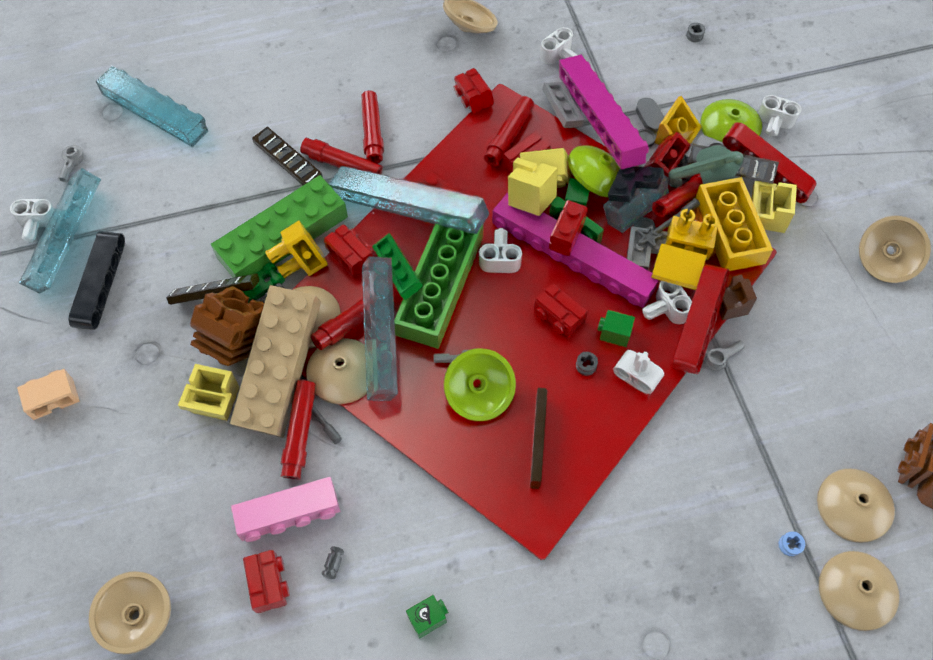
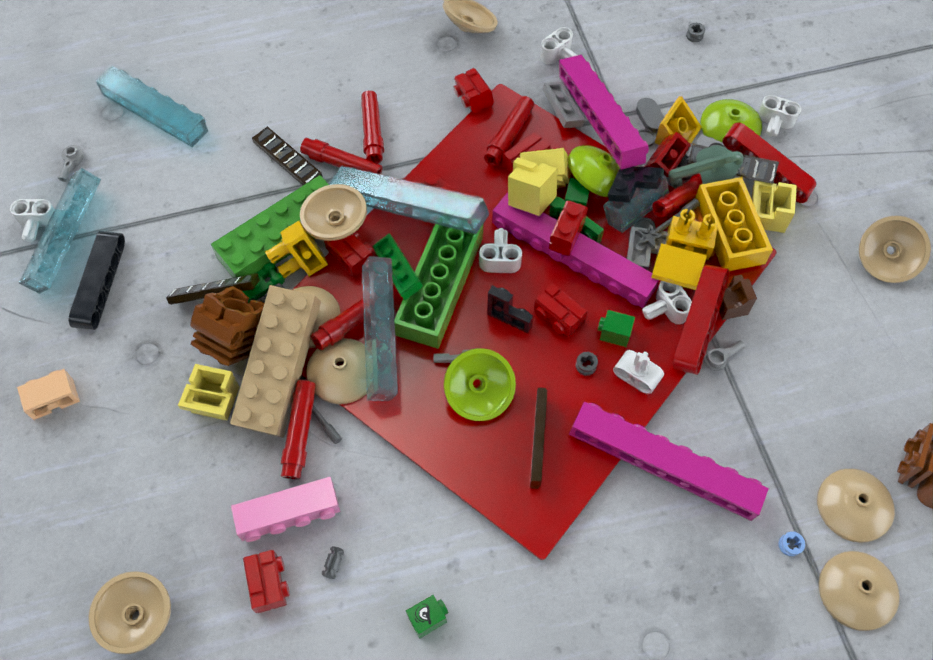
none -> tan dish [300,184,367,241]
none -> plate [487,285,533,333]
none -> dark pink brick [569,402,769,521]

